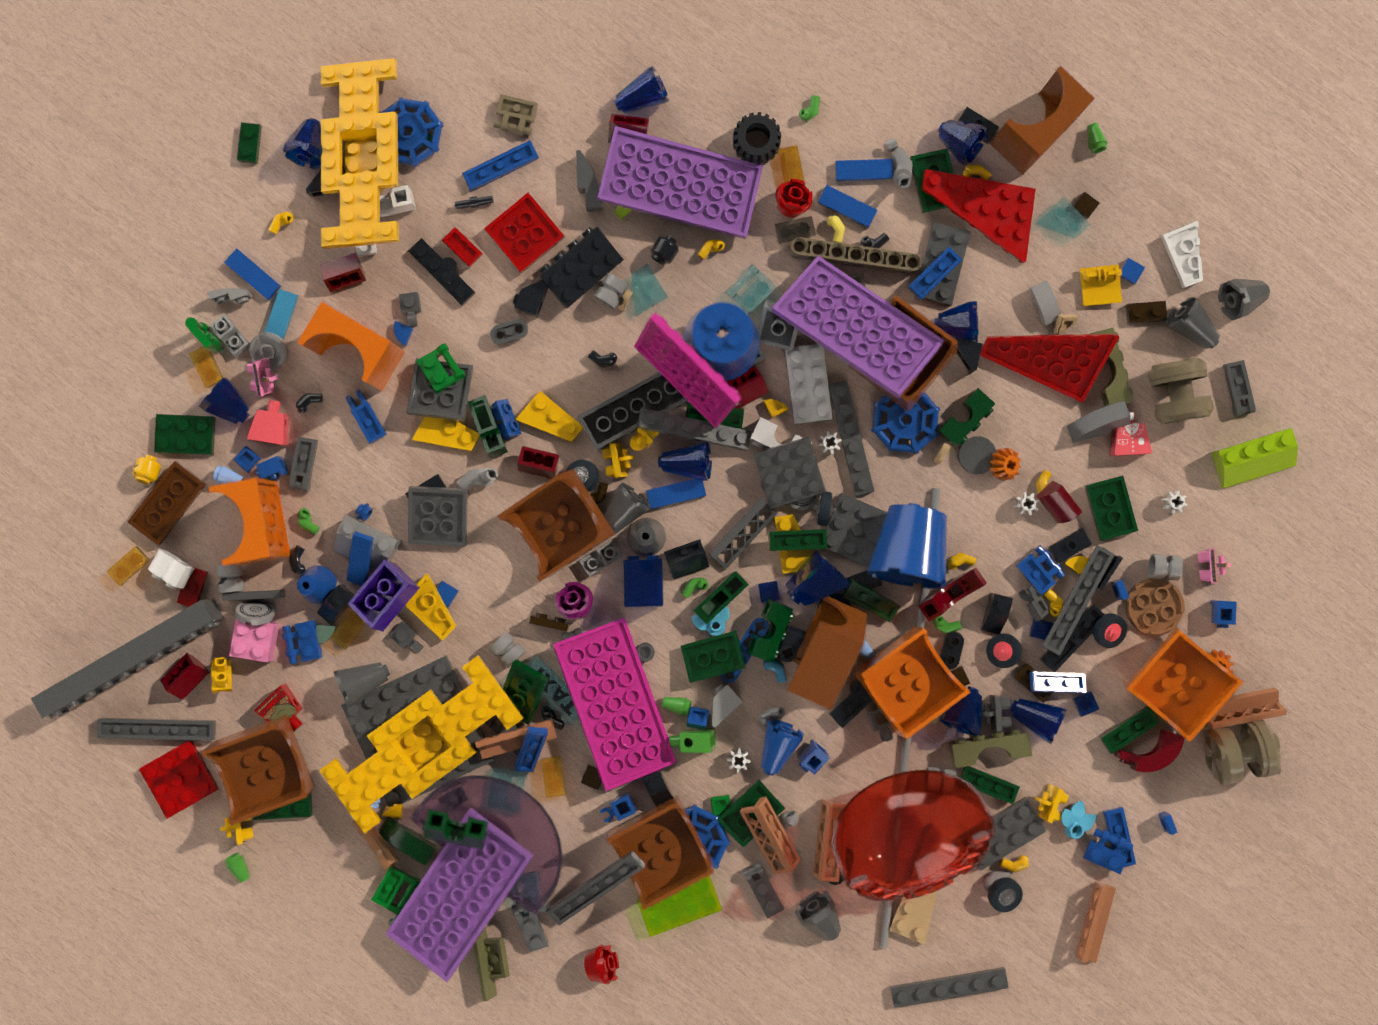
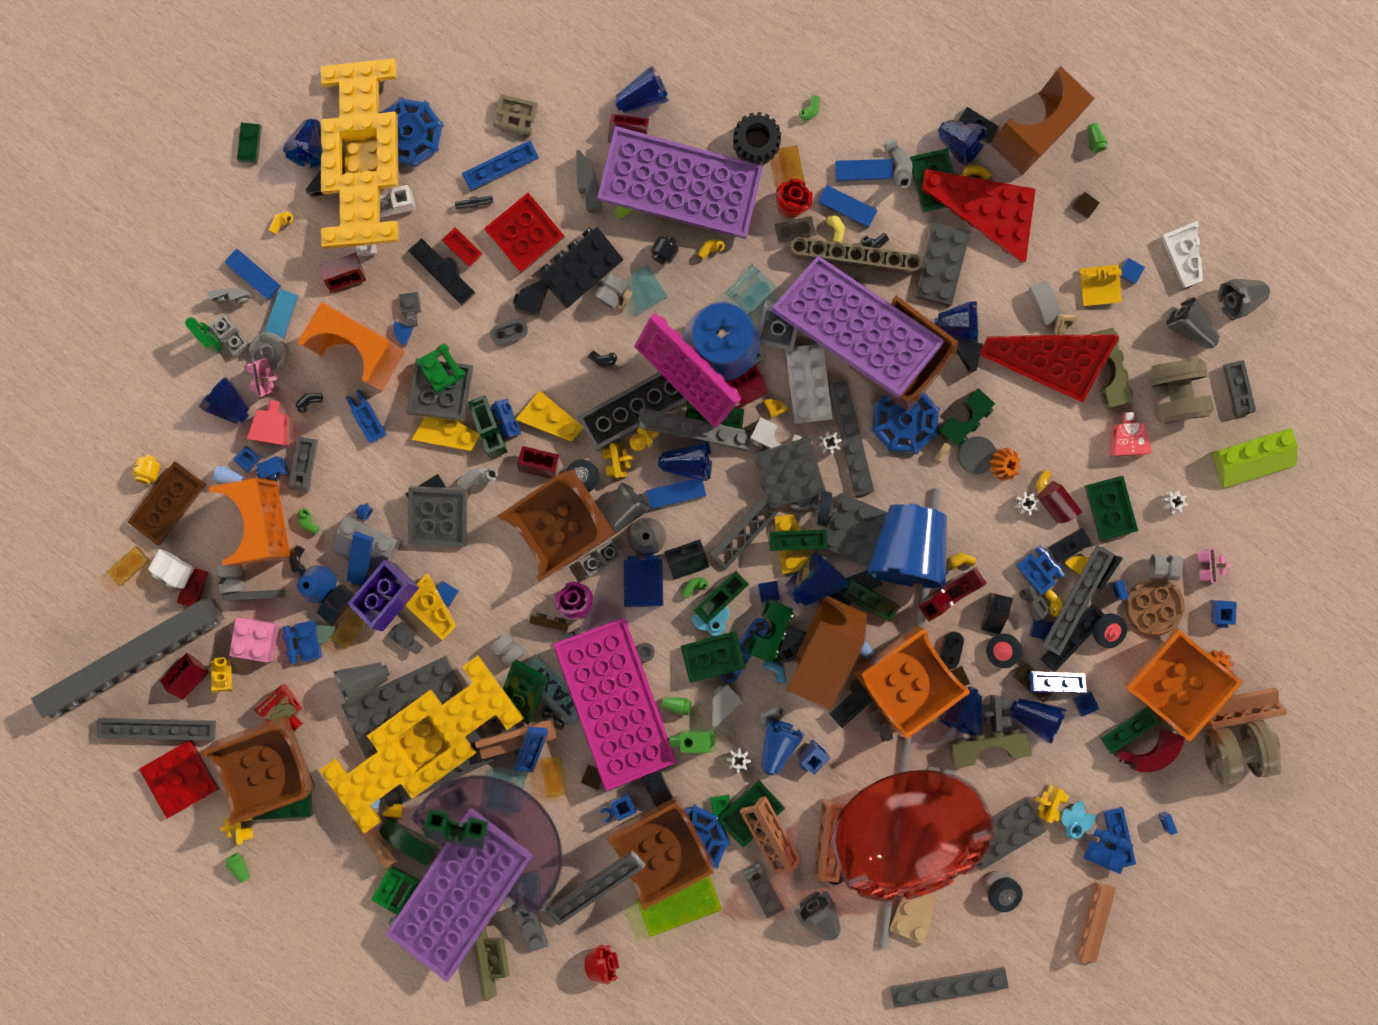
dark green plate [154,414,216,455] -> none
clear yellow plate [189,346,225,388] -> none
light grey tile [235,600,276,625] -> none
dark brown arm [590,482,609,505] -> none
blue plate [687,707,710,730] -> none
light grey hinge [782,810,798,827] -> none
blue tile [907,247,962,301] -> none
bright green arm [933,616,962,634] -> none
dark green plate [958,766,1020,804] -> none
yellow arm [999,855,1029,873] -> none
clear light blue wing [1036,197,1090,239] -> none
dark grey slope [1067,401,1131,443] -> none
dark brown plate [1126,301,1167,324] -> none

